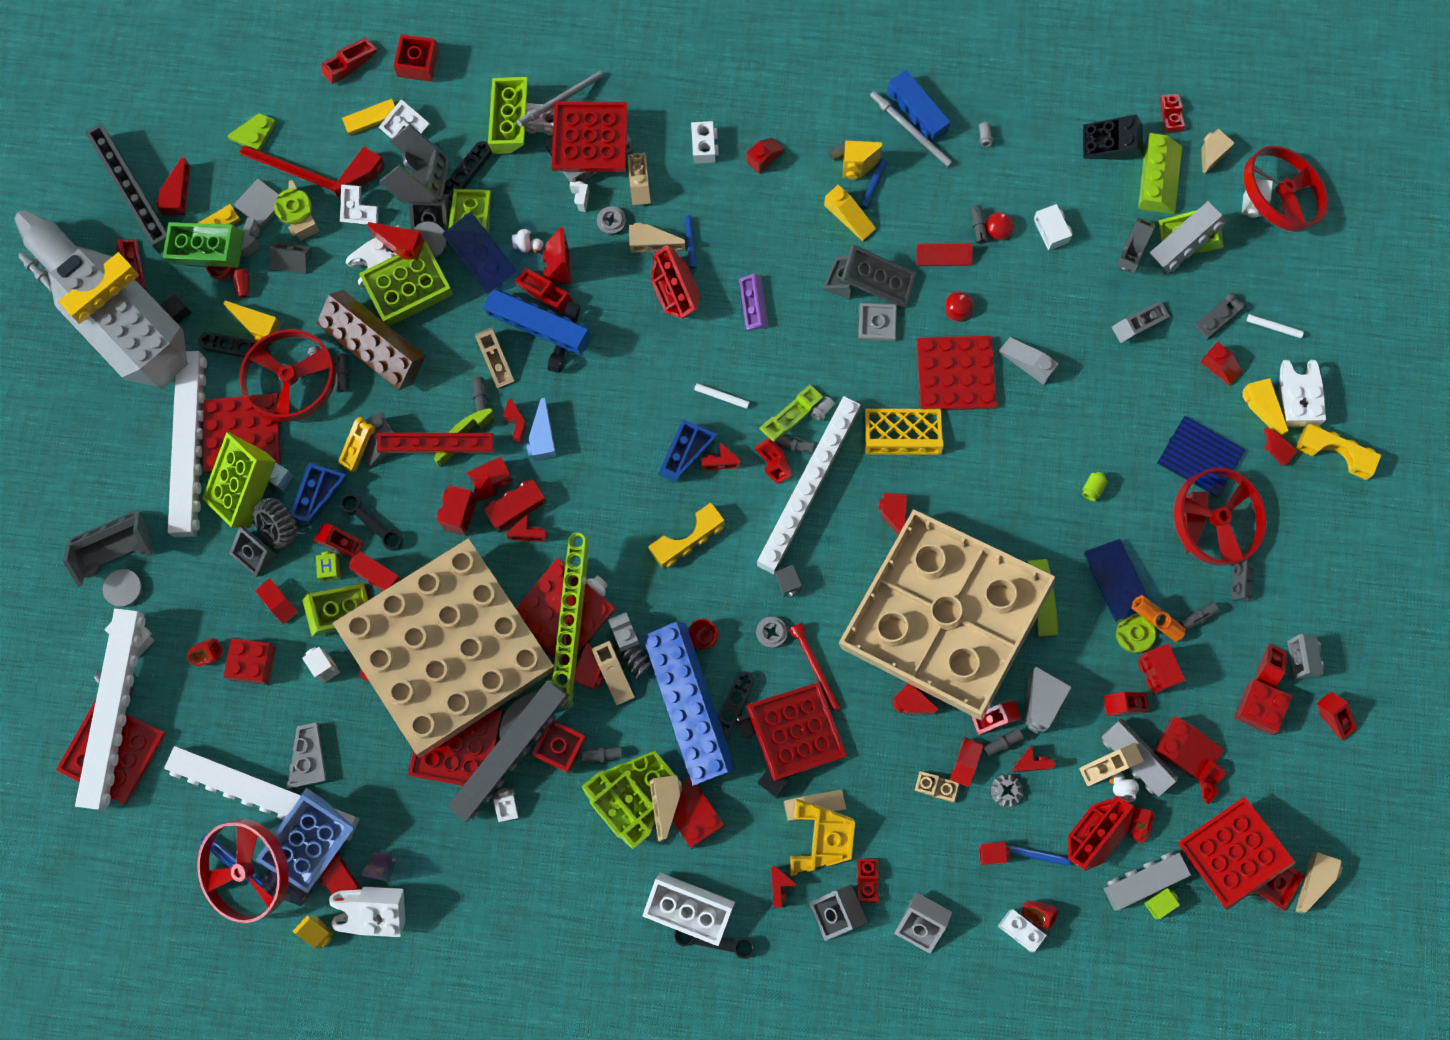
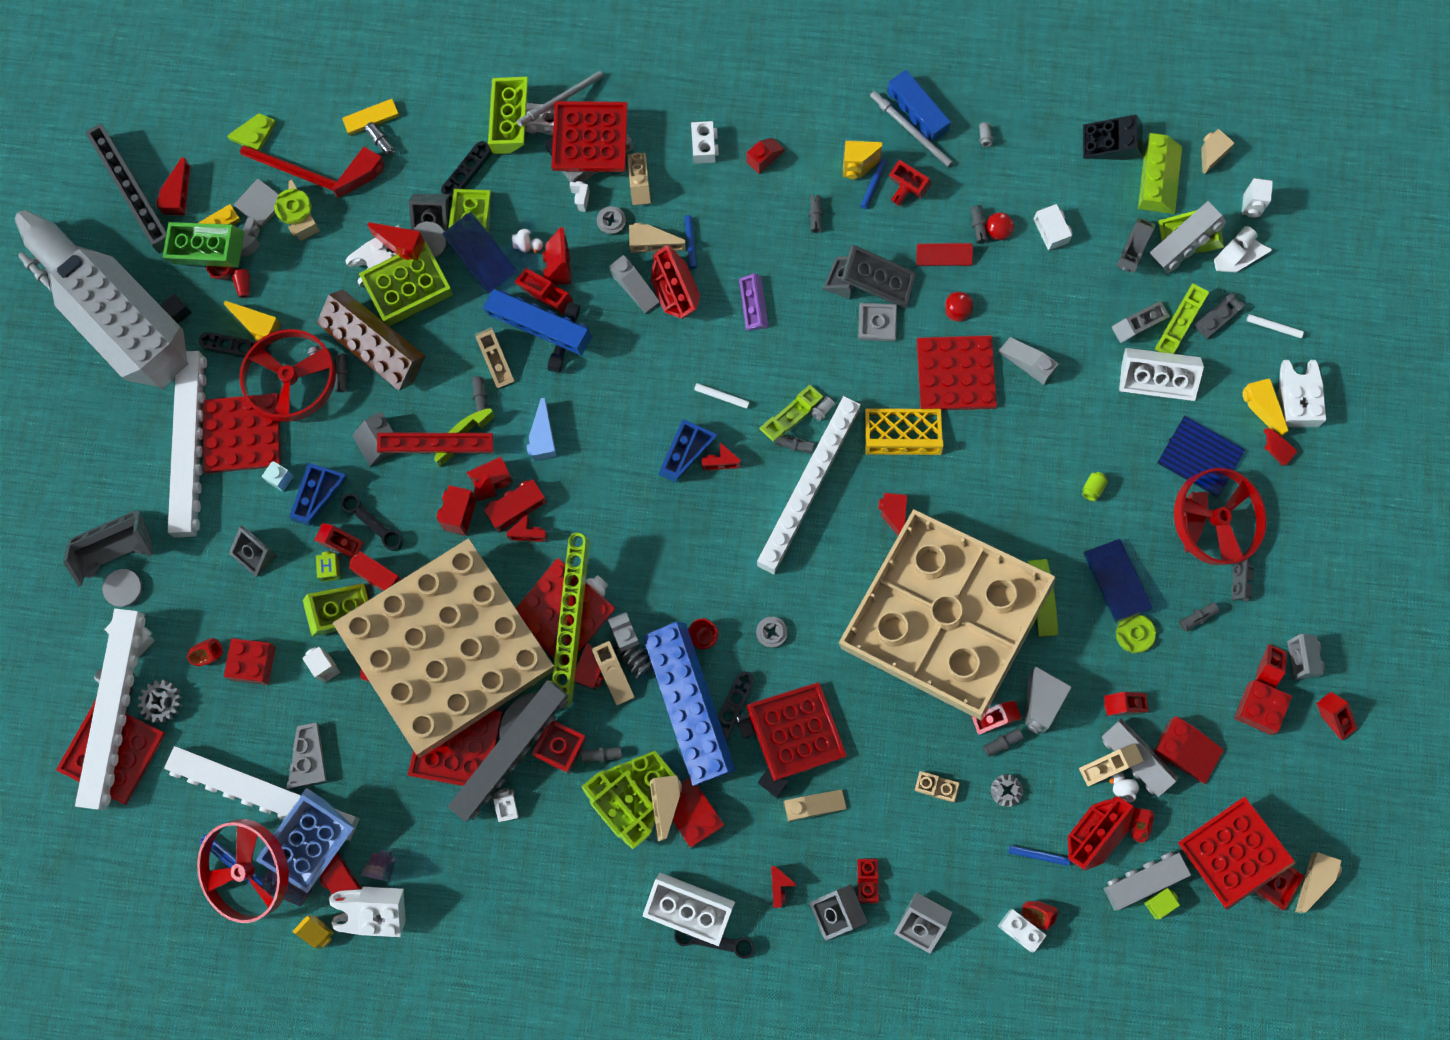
yellow arch [58,252,139,324] -> none
red slope [116,239,146,290] -> none
lime slope [202,432,276,528] -> none
dark grey gear [252,497,297,549] -> none
red slope [255,578,298,624] -> none
dark grey panel [269,242,311,273] -> none
red slope [321,37,377,84] -> none
yellow plate [338,417,375,472] -> none
white plate [340,184,379,224] -> none
white plate [379,99,430,138] -> none
dark grey windscreen [379,124,449,203] -> none
red brick [393,34,439,82] -> none
red slope [503,399,527,444] -> none
yellow arch [648,503,725,569] -> none
red slope [755,438,792,484] -> none
dark grey brick [775,565,802,597] -> none
red piece [789,623,840,711] -> none
yellow wing [789,799,855,876] -> none
yellow slope [824,185,876,241] -> none
dark grey pin [828,140,848,161] -> none
red slope [892,683,938,715] -> none
red slope [950,737,984,787] -> none
red brick [978,842,1010,866] -> none
red slope [1012,745,1055,773] -> none
orange piece [1131,595,1186,642] -> none
red brick [1138,643,1185,695] -> none
red slope [1160,94,1185,133] -> none
red slope [1199,760,1227,805] -> none
red slope [1200,341,1242,386] -> none
red piece [1243,146,1328,232] -> none
yellow arch [1295,424,1381,480] -> none
none -> light grey gear [137,680,183,723]
none -> dark grey pin [364,122,395,157]
none -> light grey slope [609,255,660,314]
none -> dark grey pin [809,194,823,233]
none -> red brick [889,160,932,206]
none -> white slope [1119,348,1204,401]
none -> lime slope [1154,283,1209,354]
none -> white panel [1214,226,1271,272]

